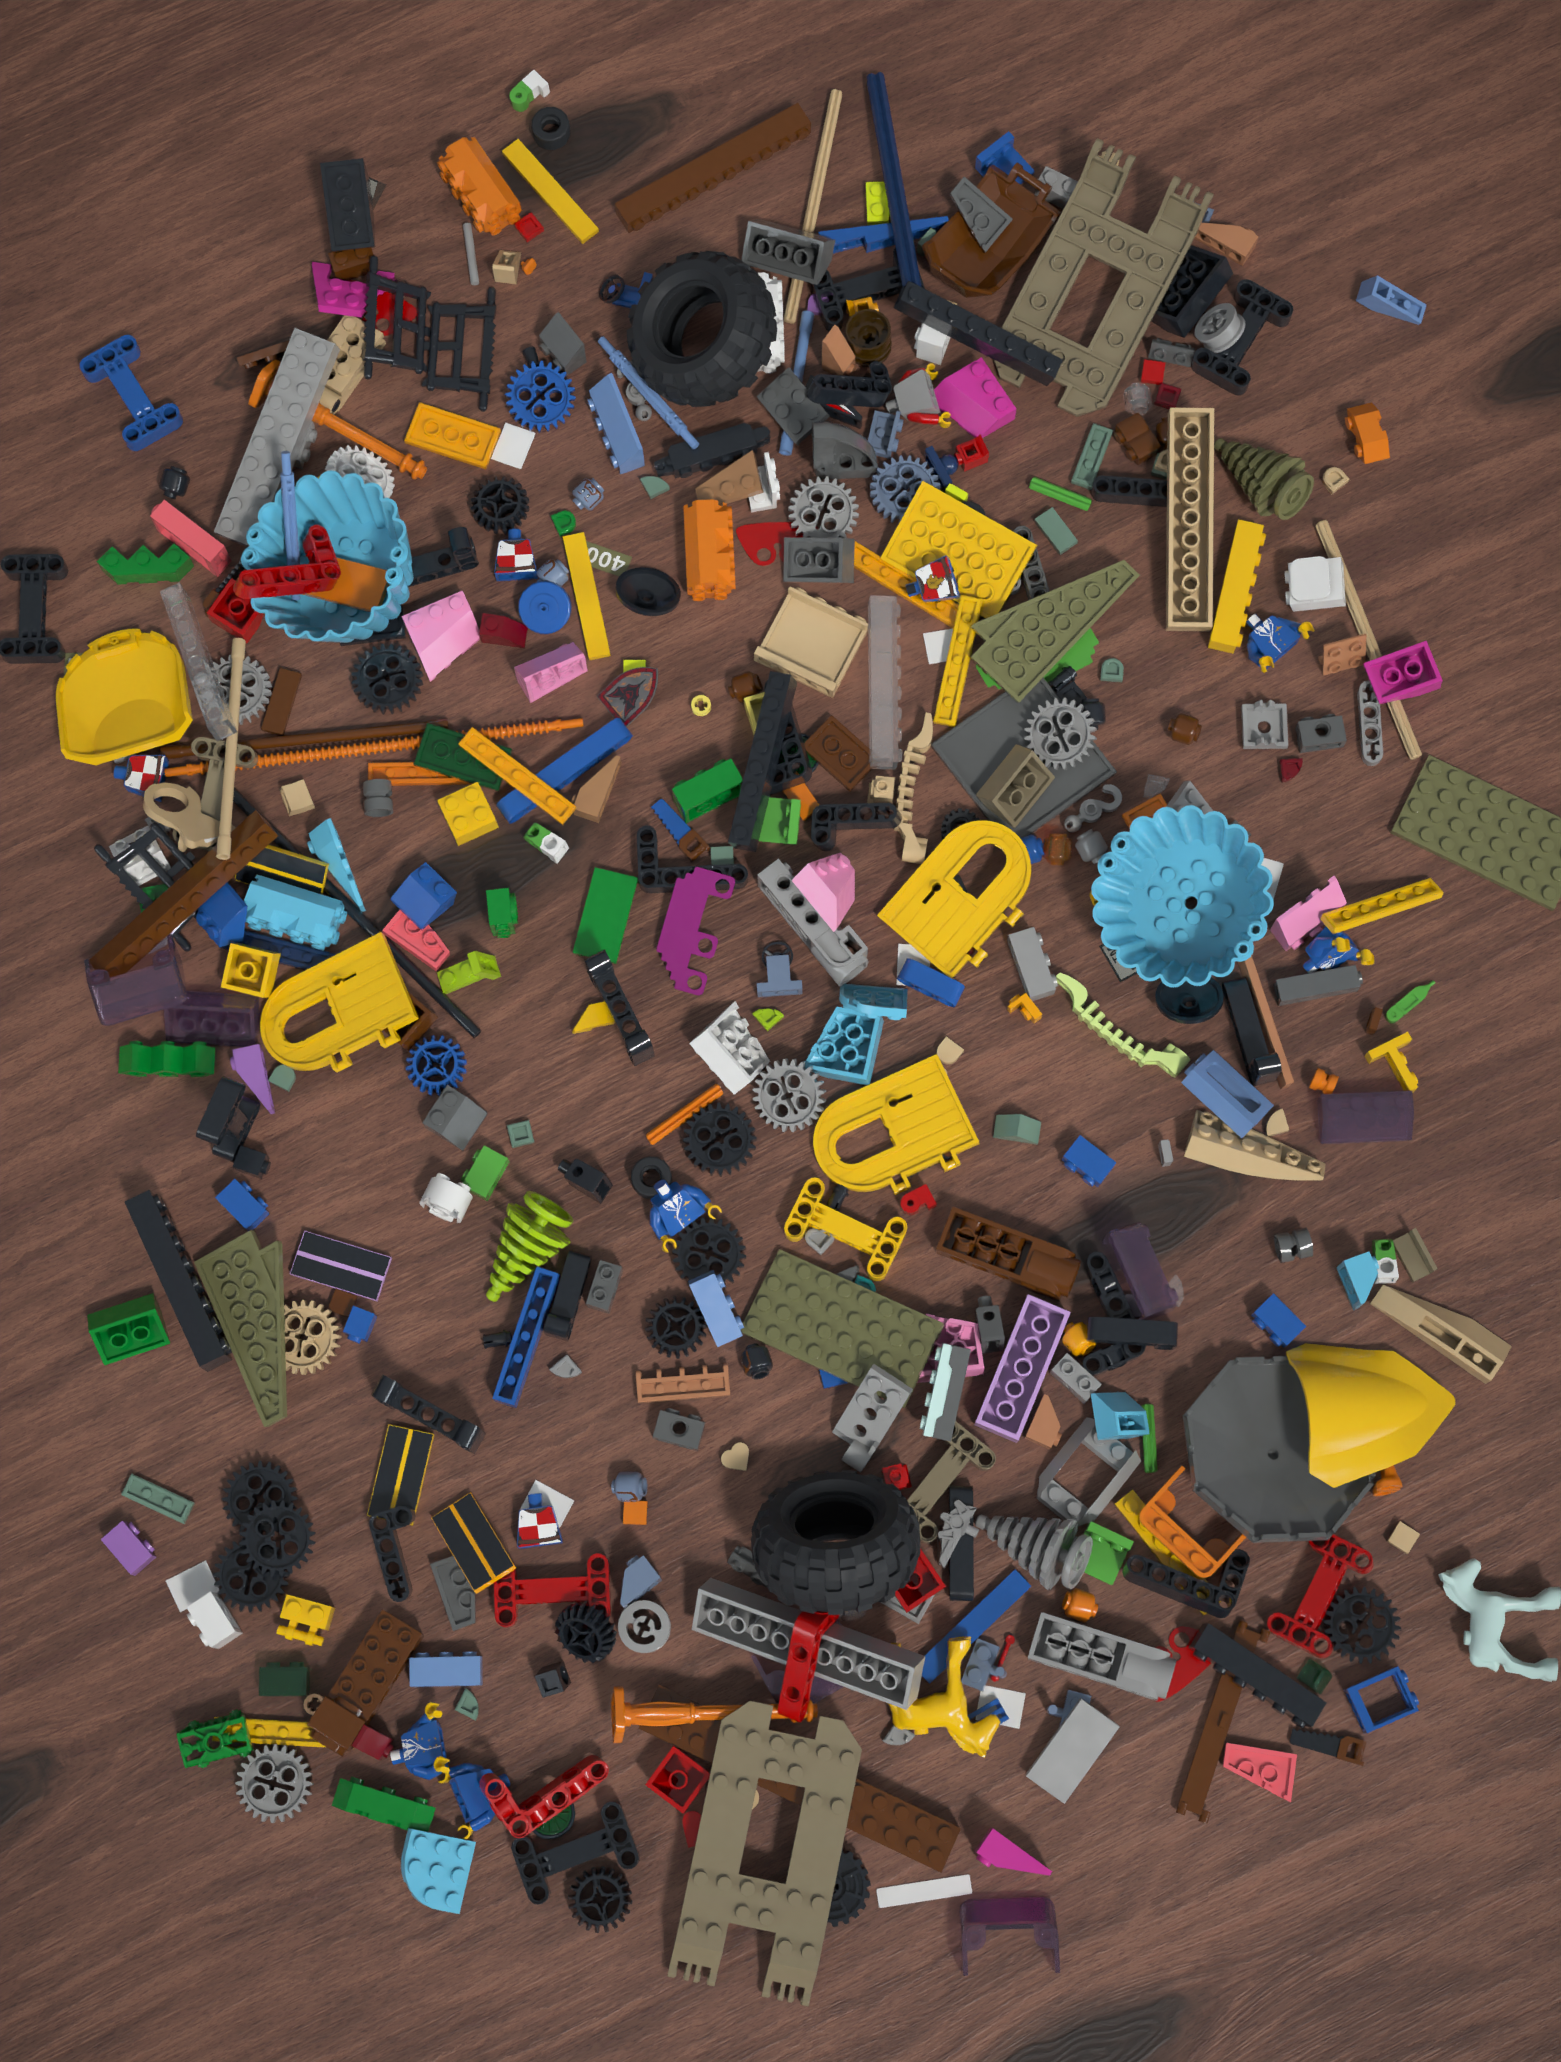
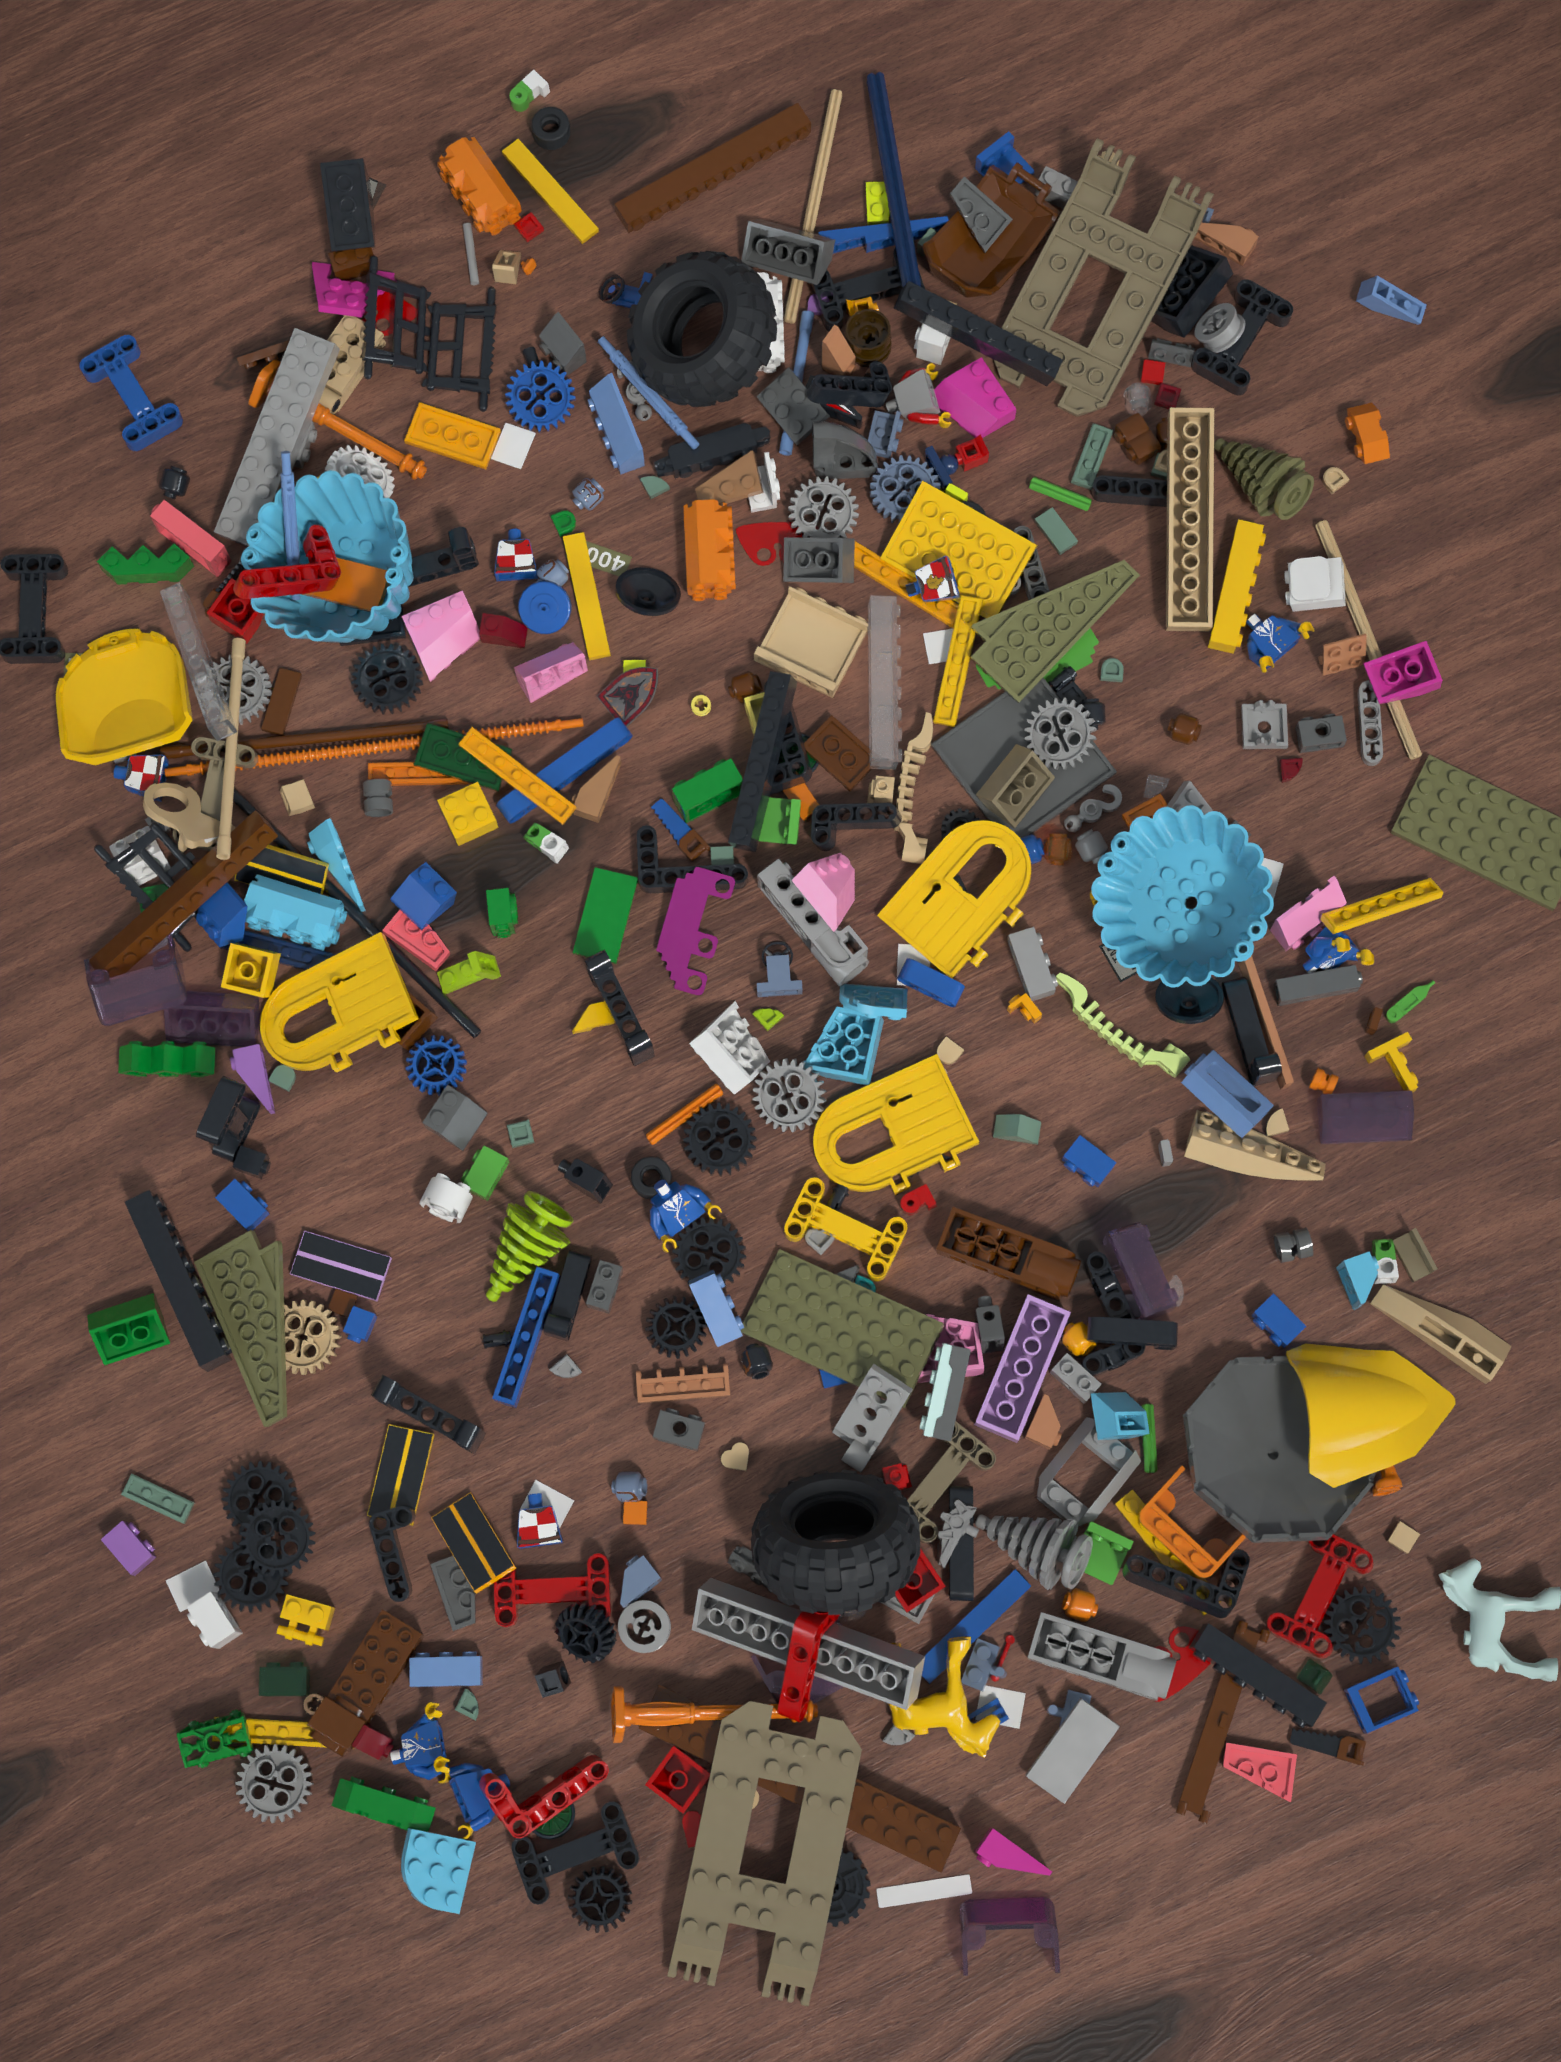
black gear [471,476,530,535] -> none

